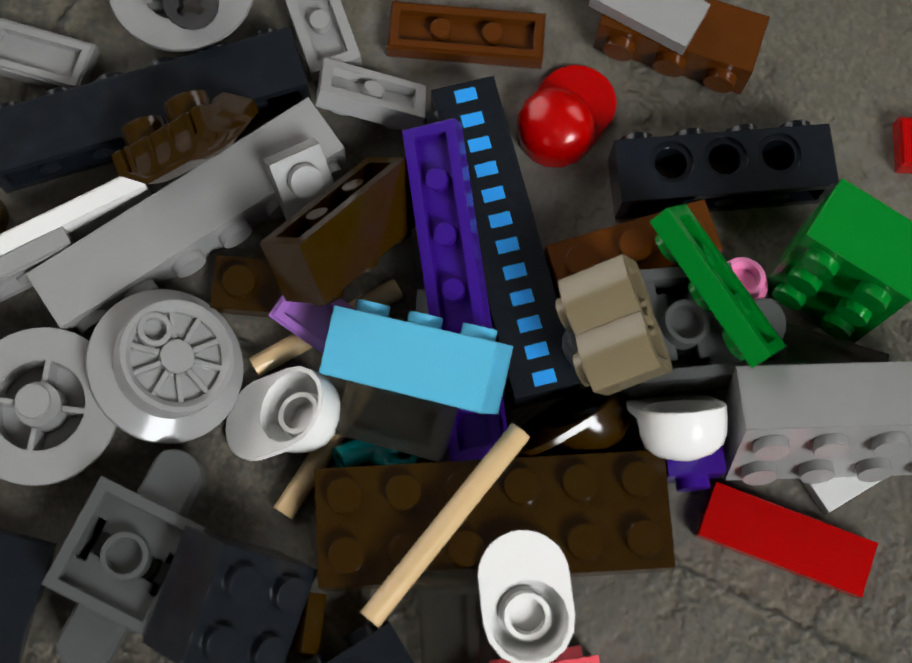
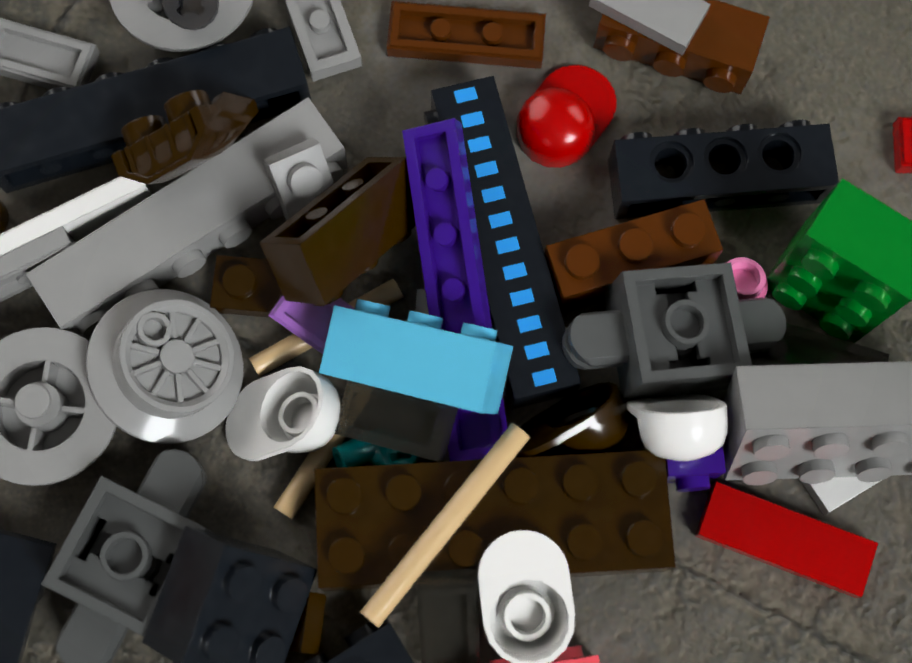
light grey plate [315,57,426,130] -> none
dark tan brick [555,254,673,396] -> none
green plate [649,204,786,369] -> none

